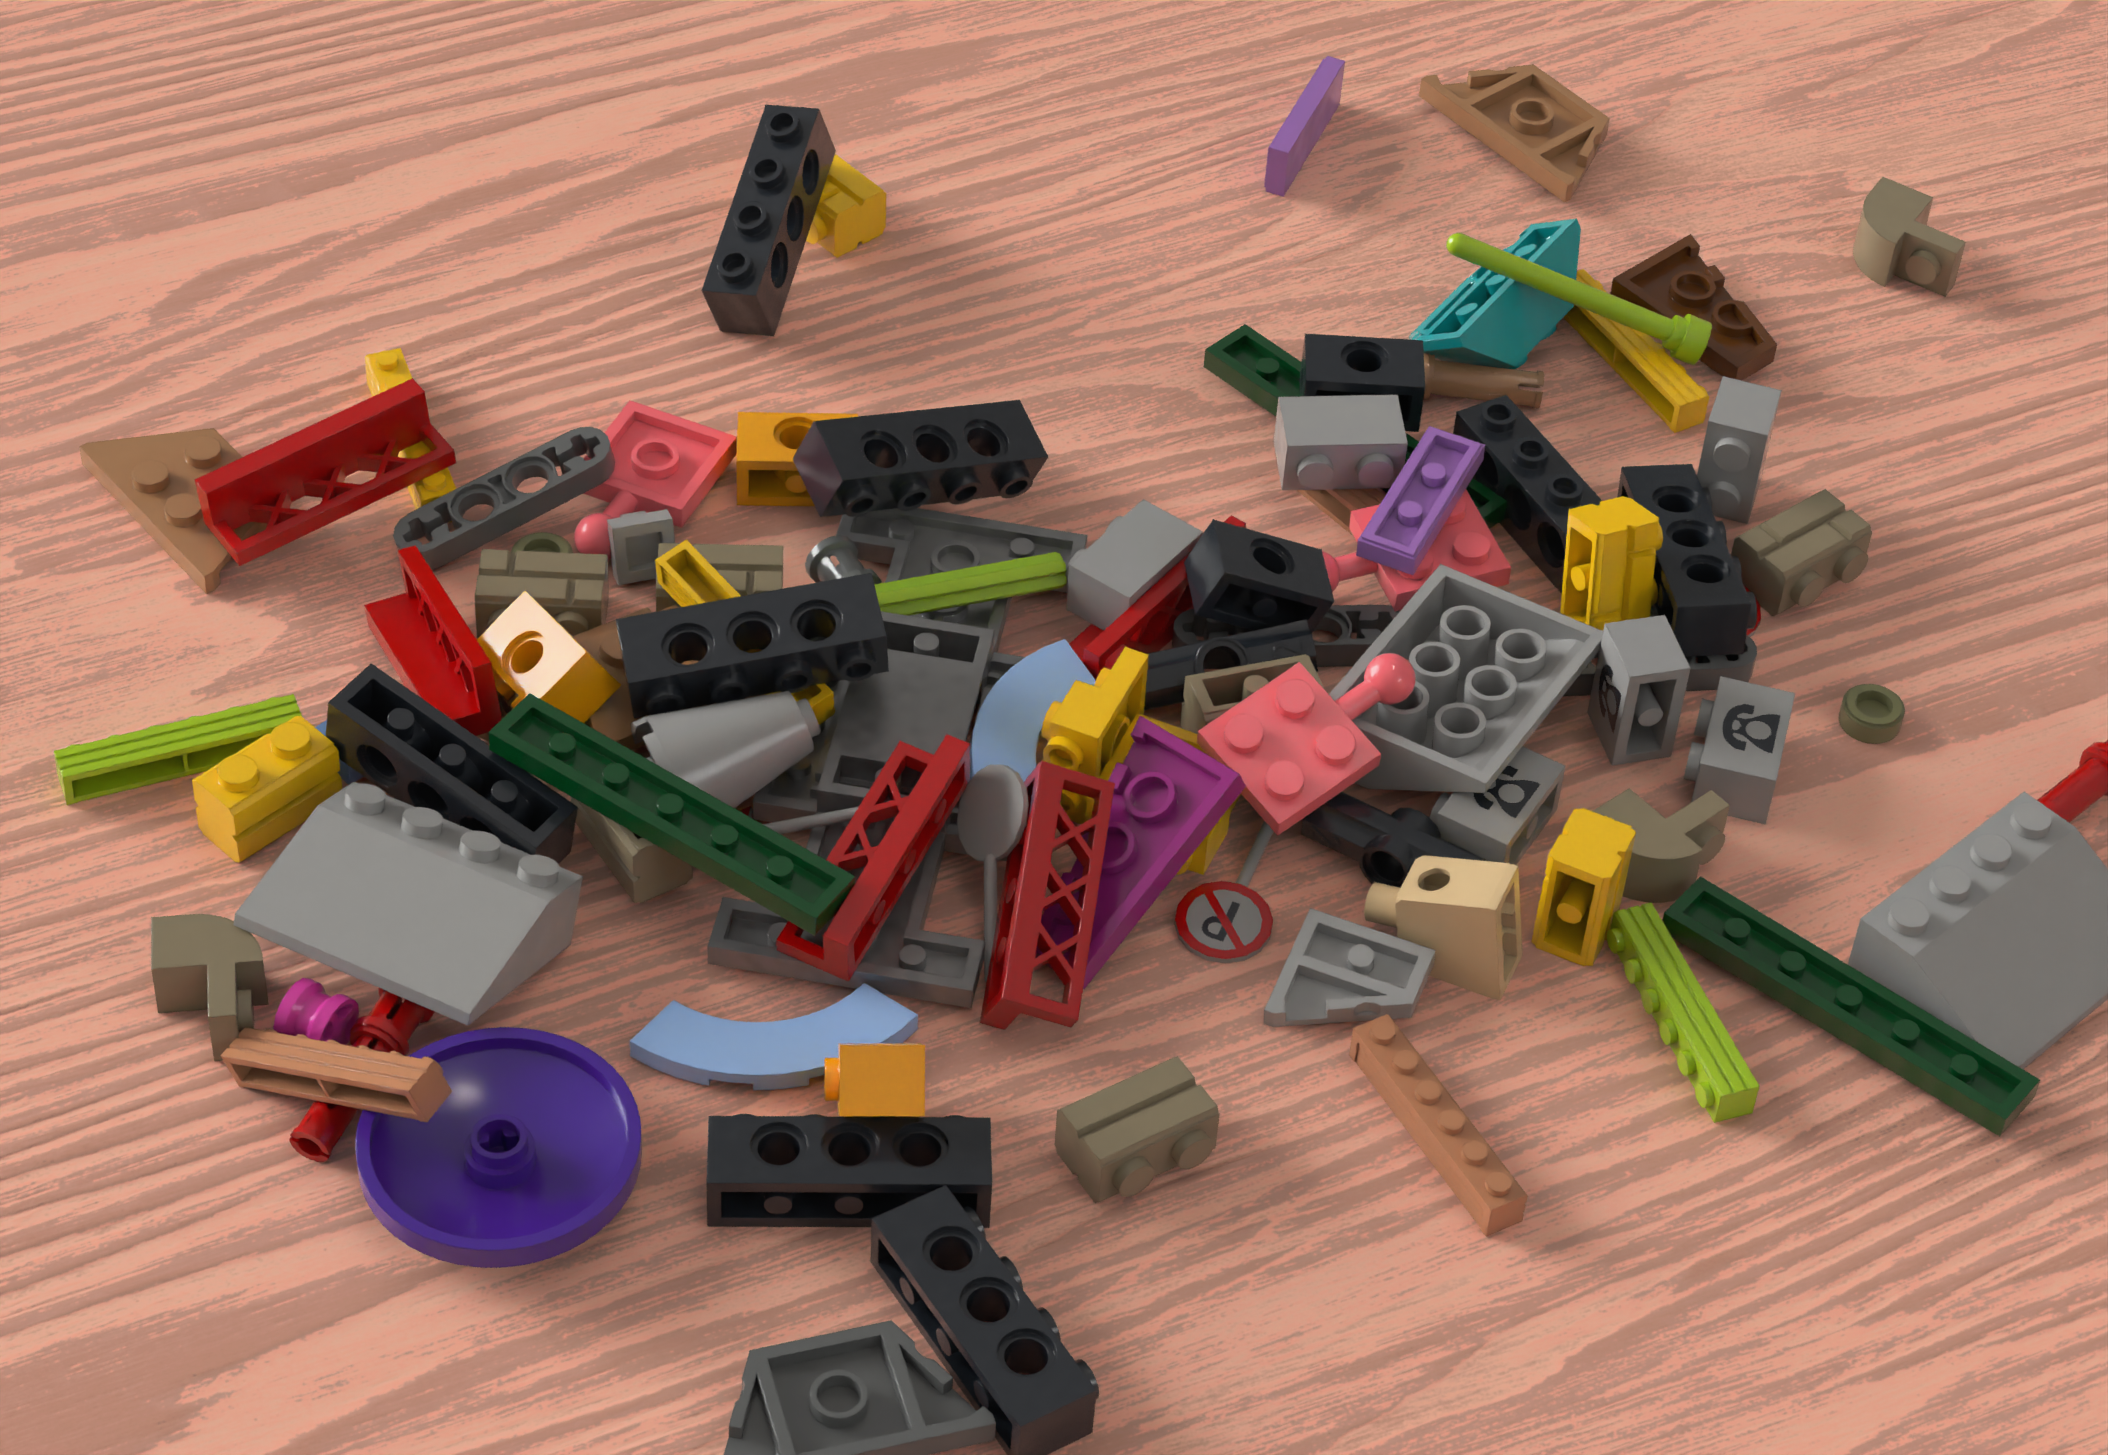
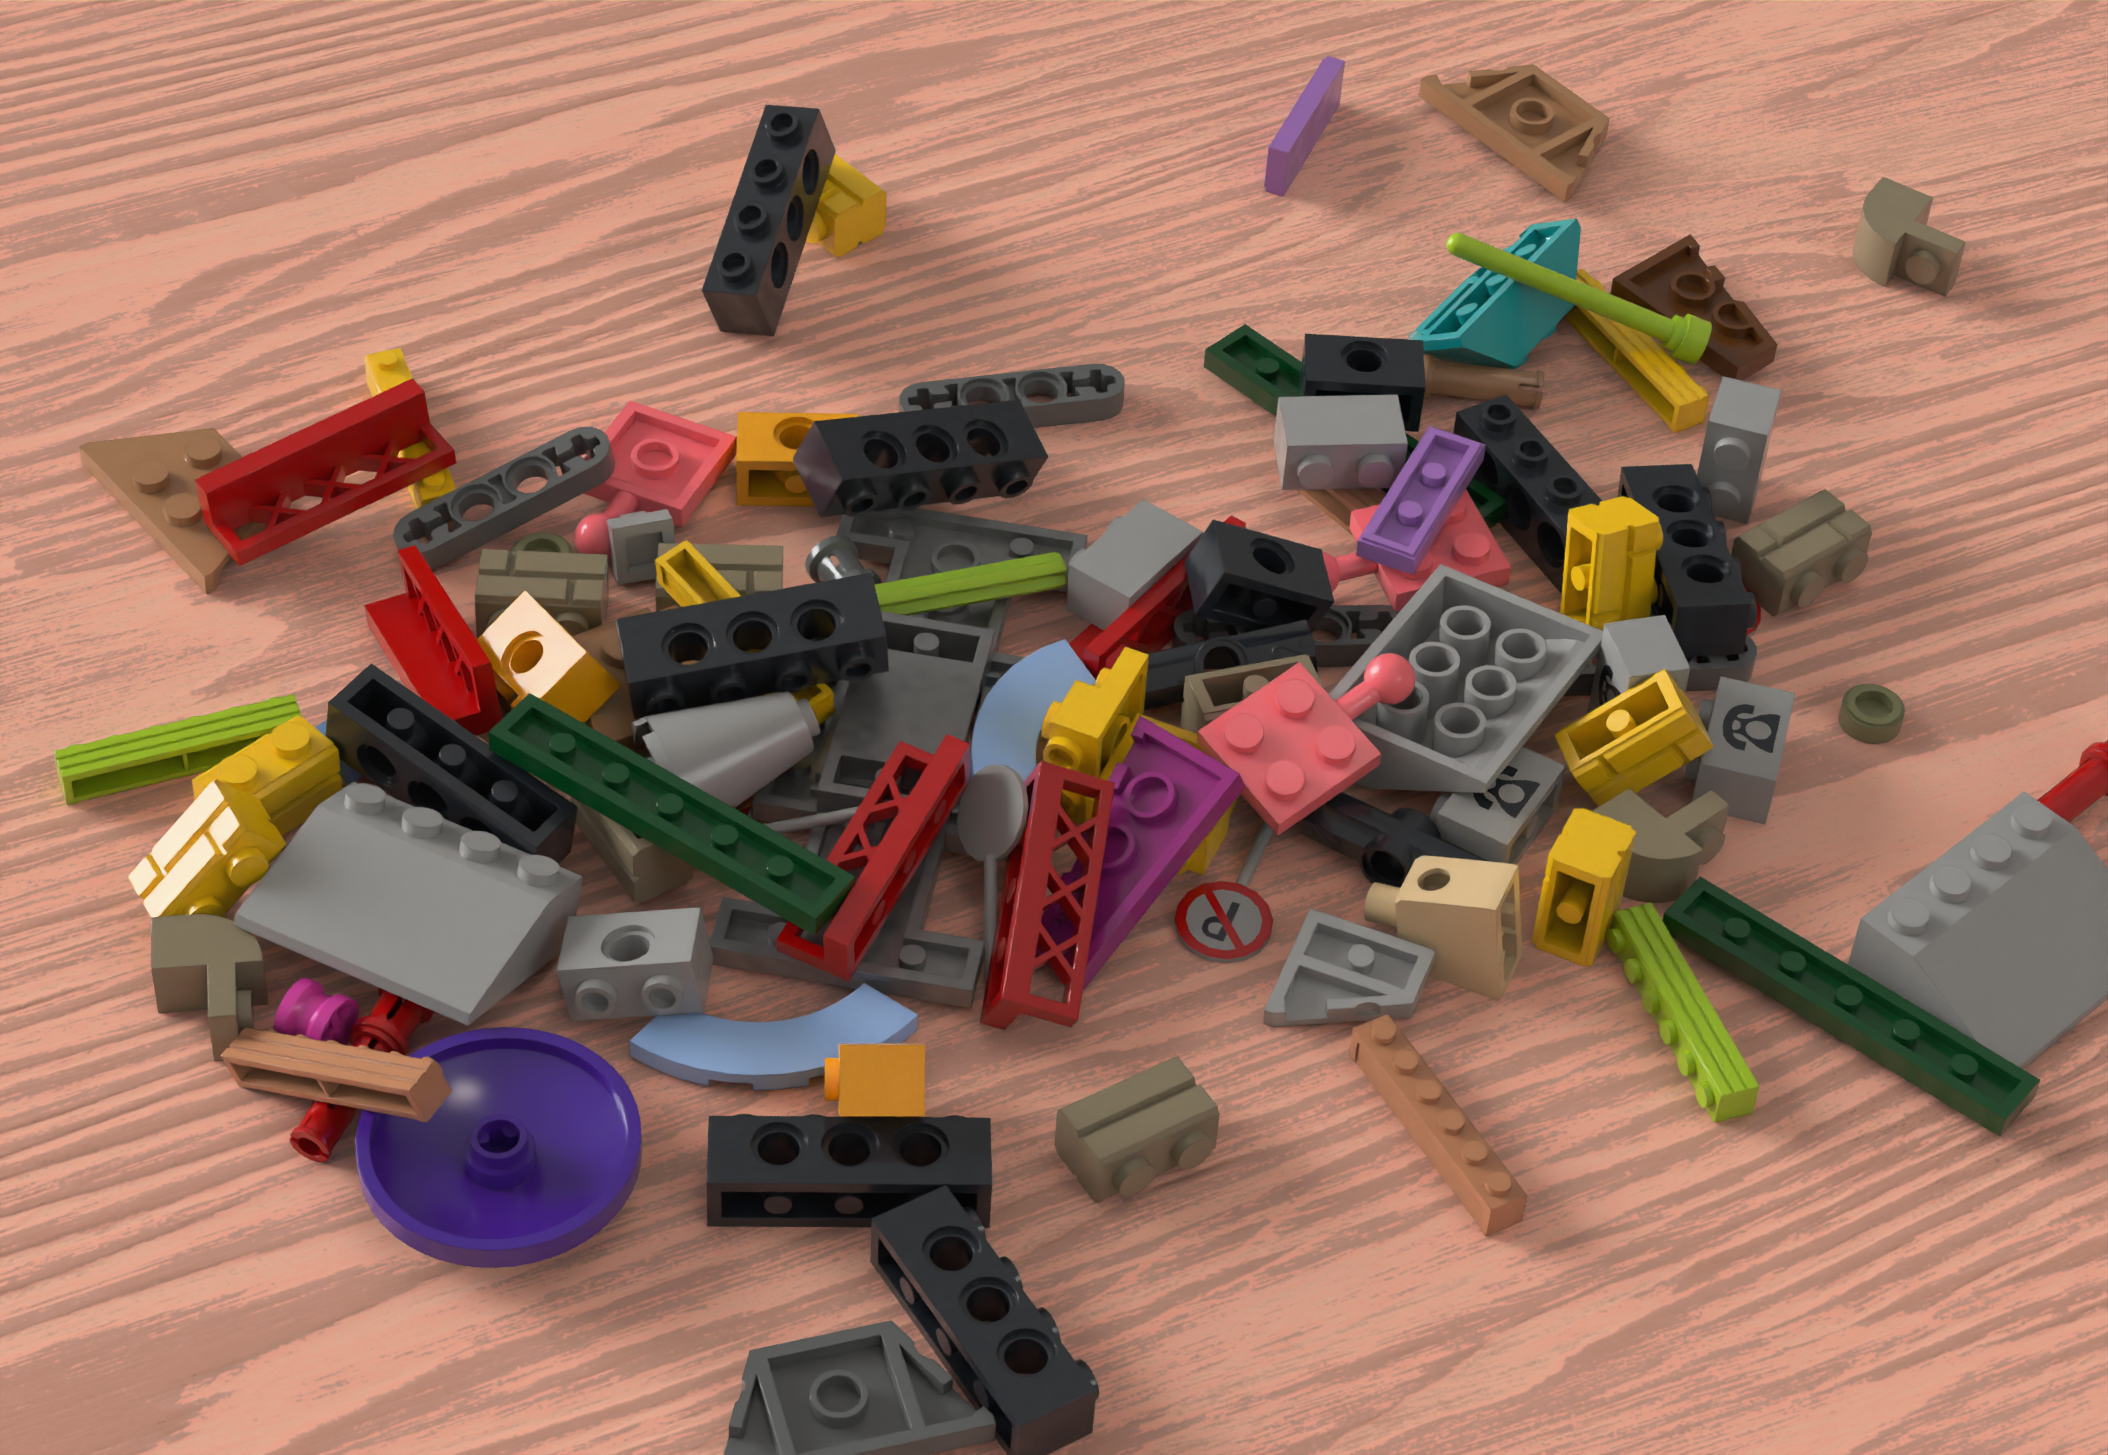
none -> yellow brick [128,779,287,918]
none -> light grey brick [556,907,714,1021]
none -> dark grey beam [899,364,1125,428]
none -> yellow brick [1555,669,1714,807]

